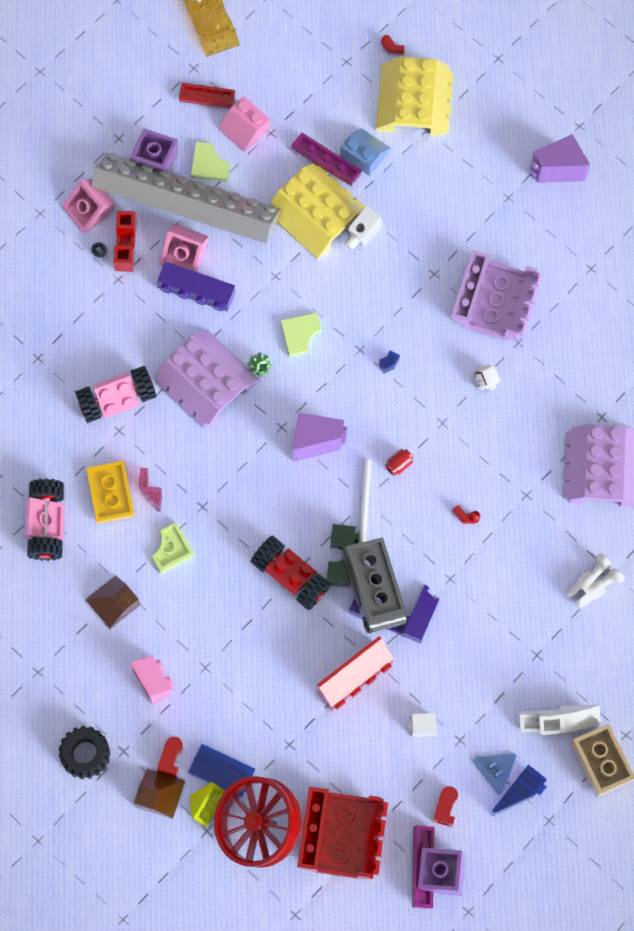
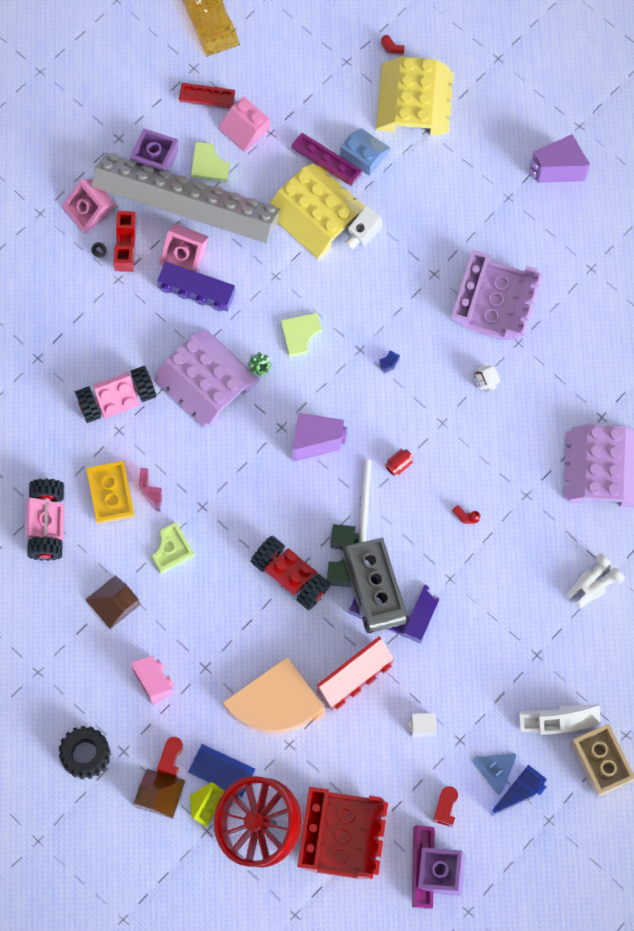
none -> light nougat brick [223,657,325,734]

